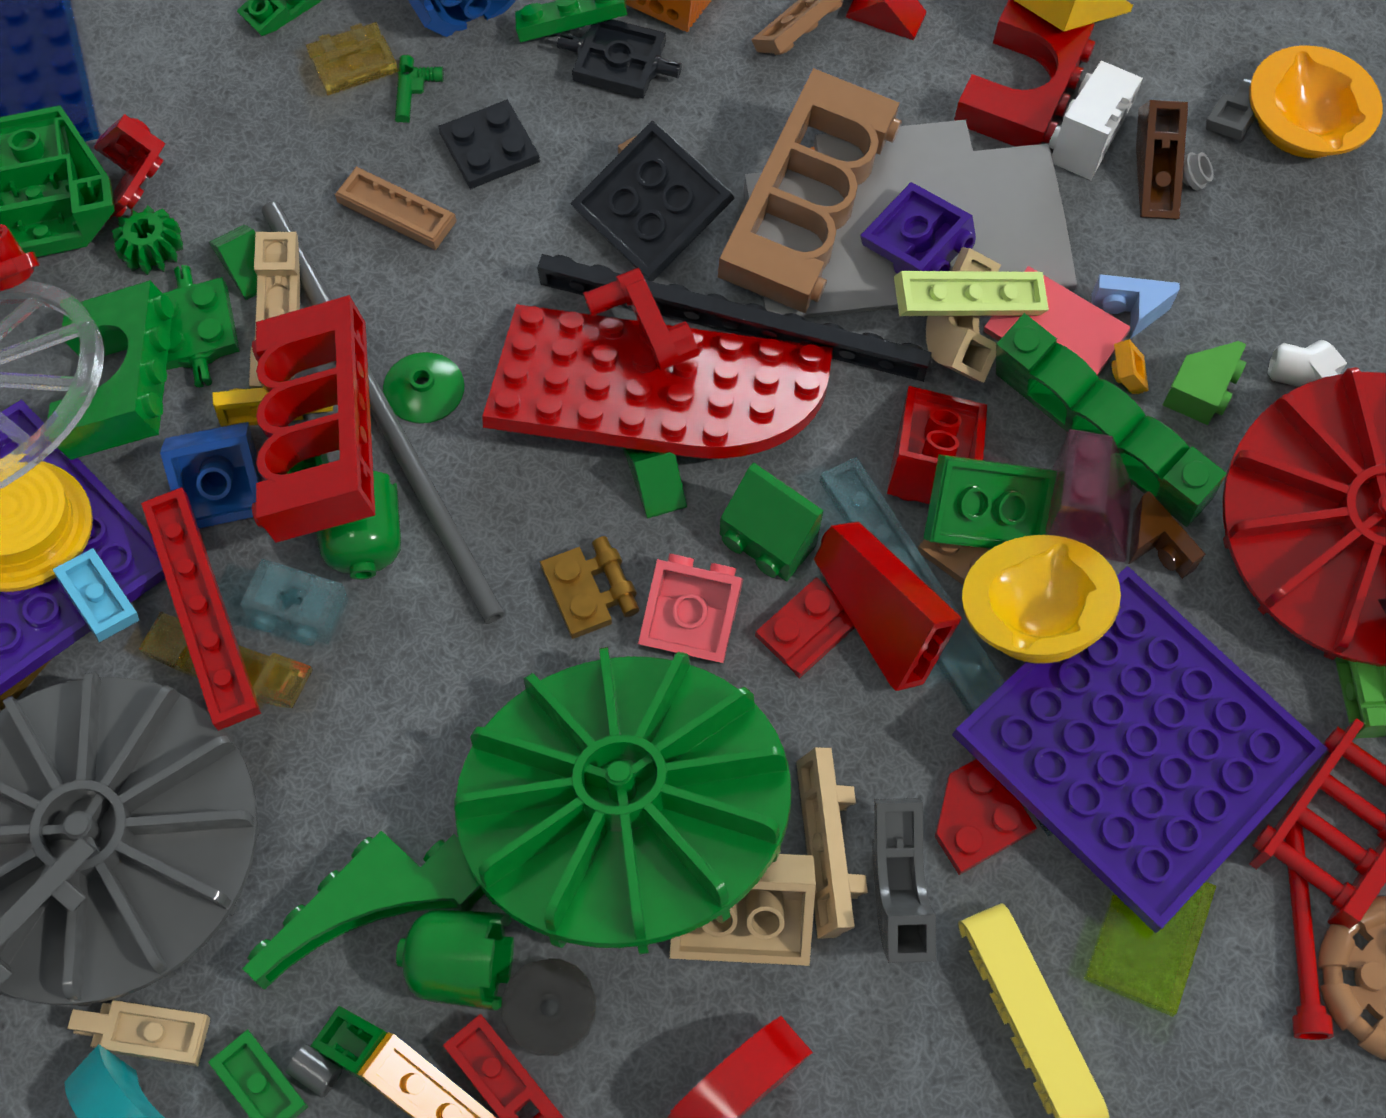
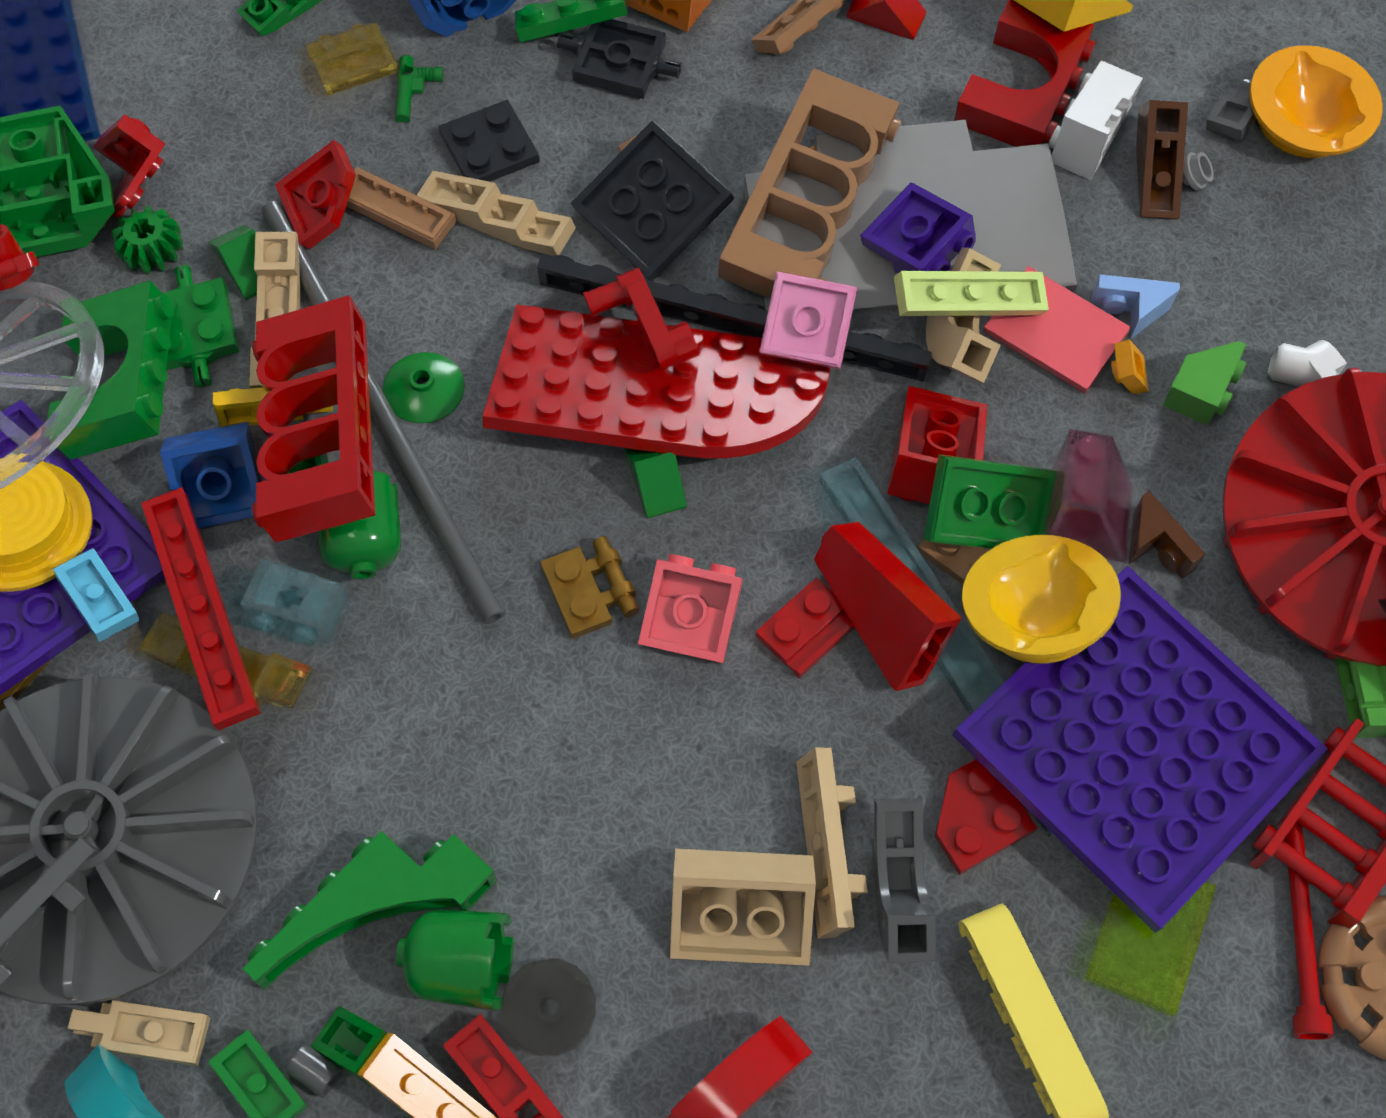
green piece [454,647,791,955] -> none
green slope [719,462,824,582] -> none
green fence [996,313,1227,527] -> none
none -> red plate [275,140,356,249]
none -> tan slope [417,171,576,256]
none -> bright pink tile [760,272,857,369]

